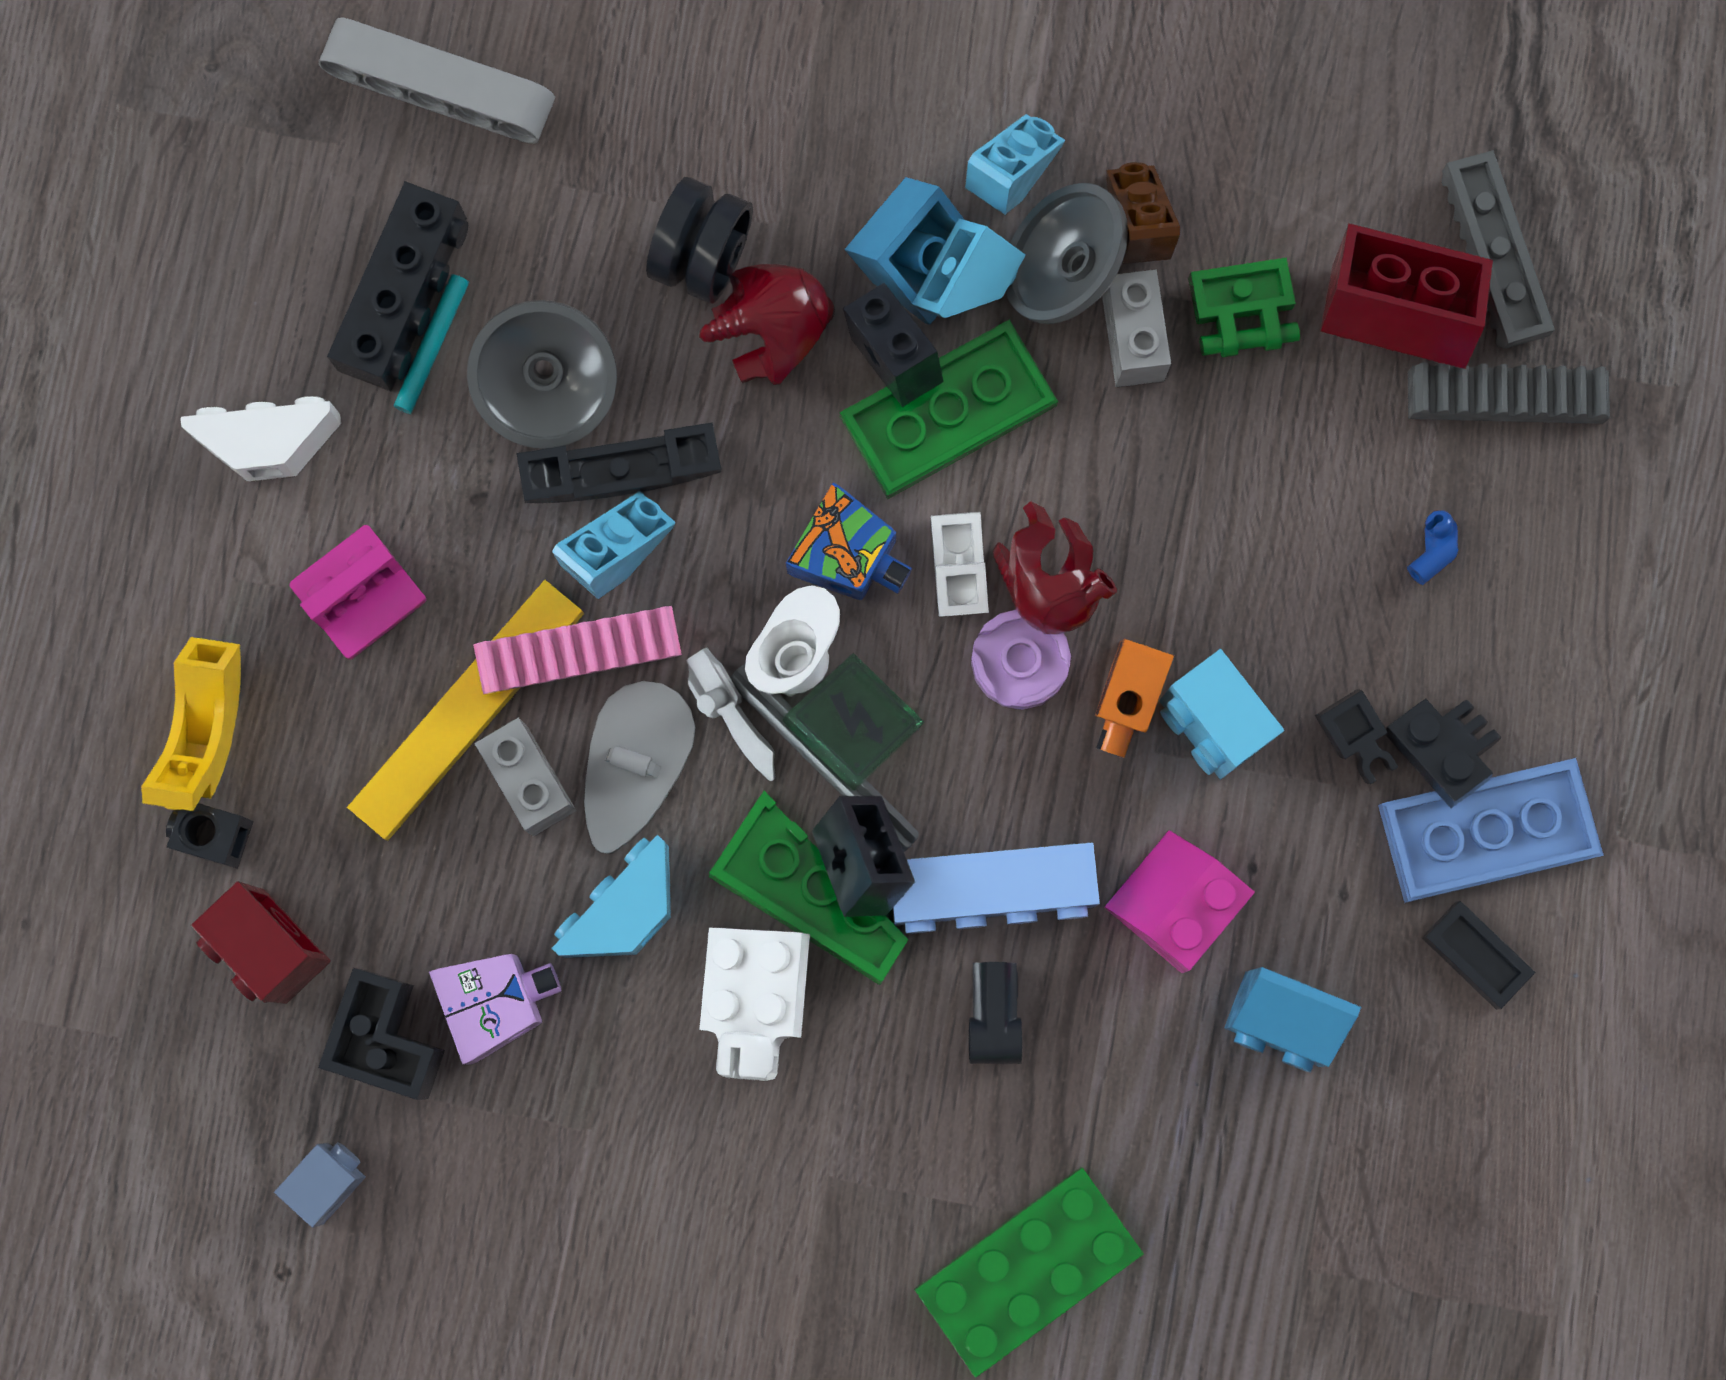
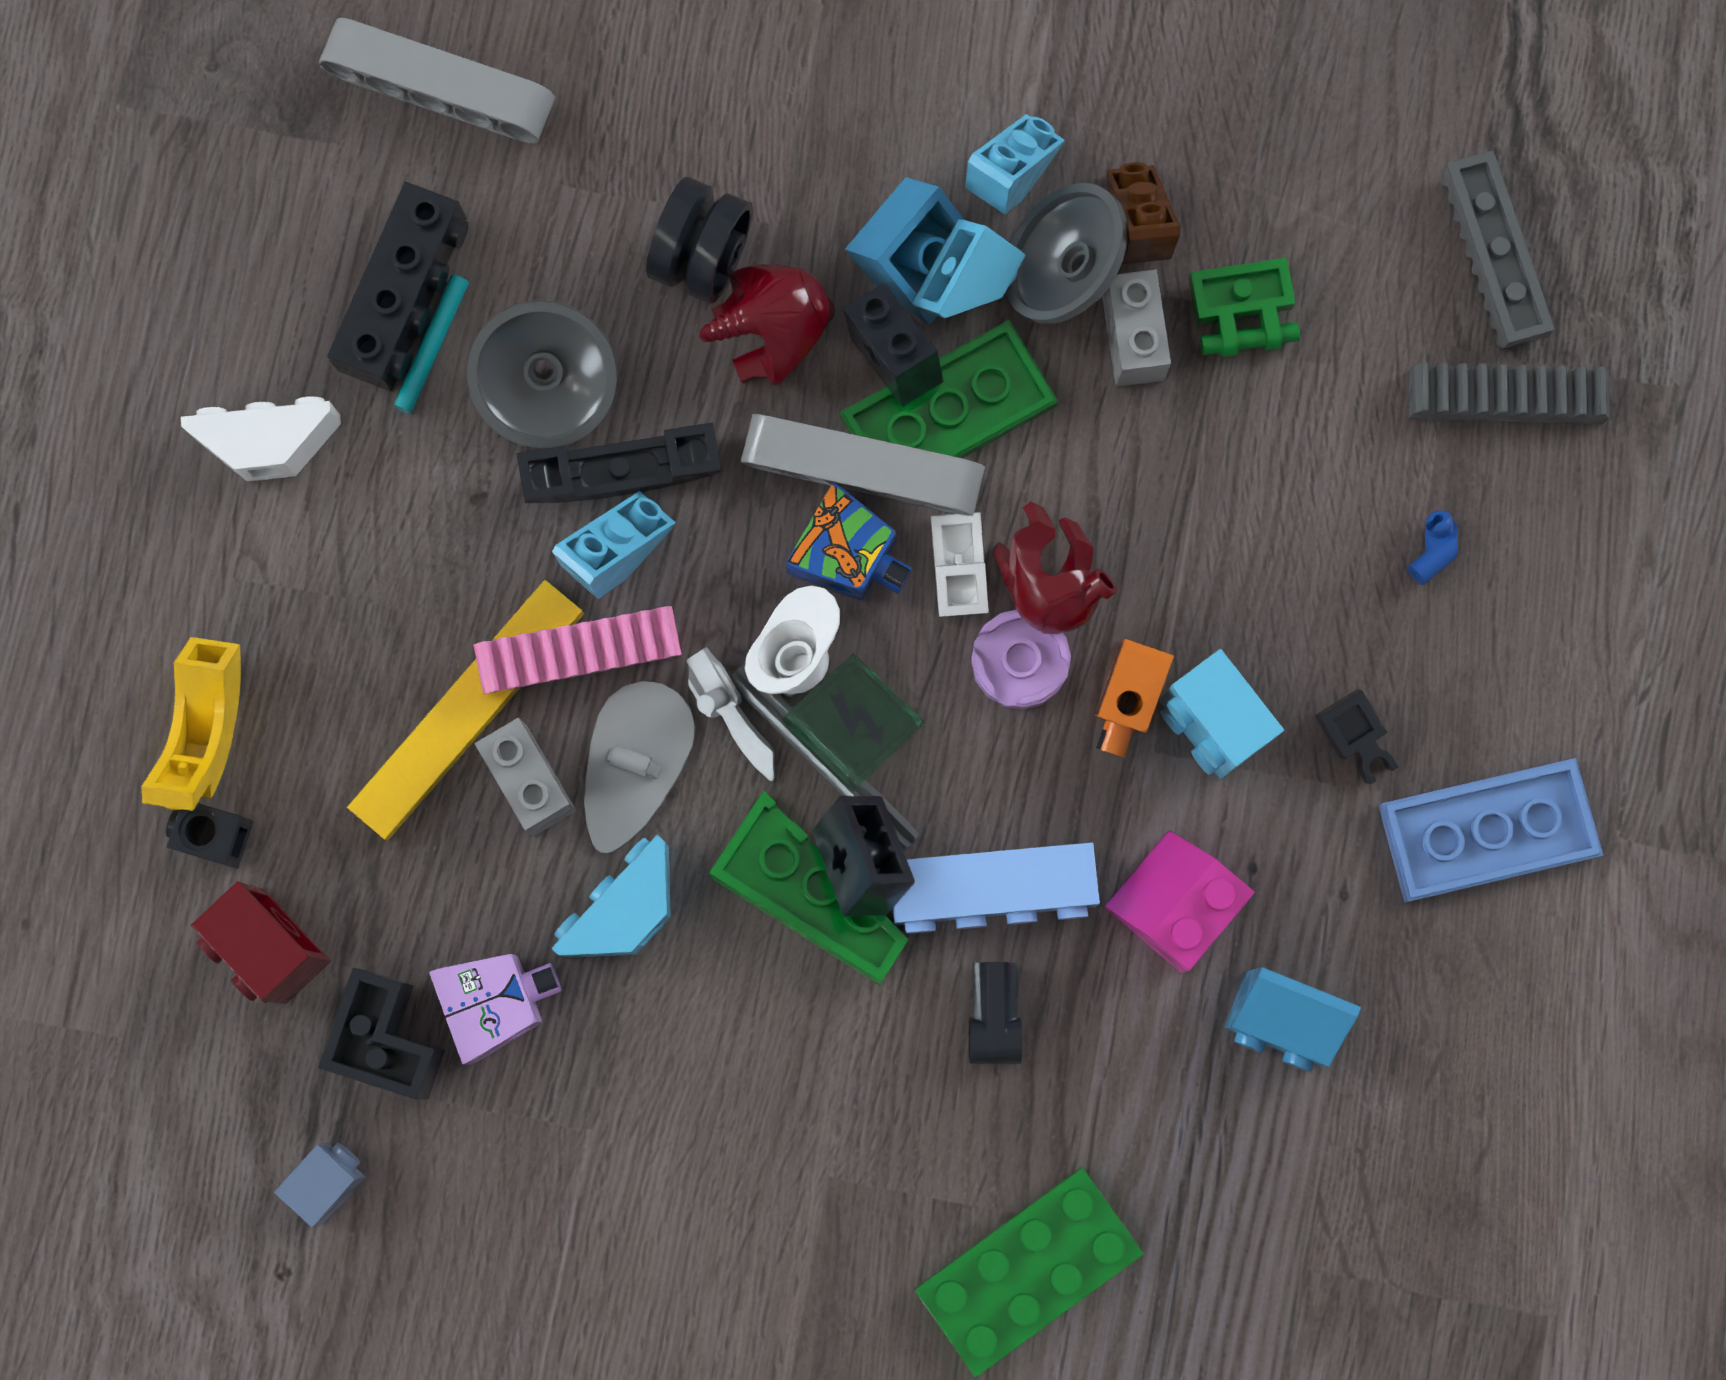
dark pink bracket [289,525,426,660] -> none
white plate [699,928,810,1081] -> none
dark red brick [1320,223,1493,369] -> none
black hinge [1385,698,1501,808] -> none
black tile [1422,901,1536,1010] -> none
none -> light grey beam [741,414,985,516]

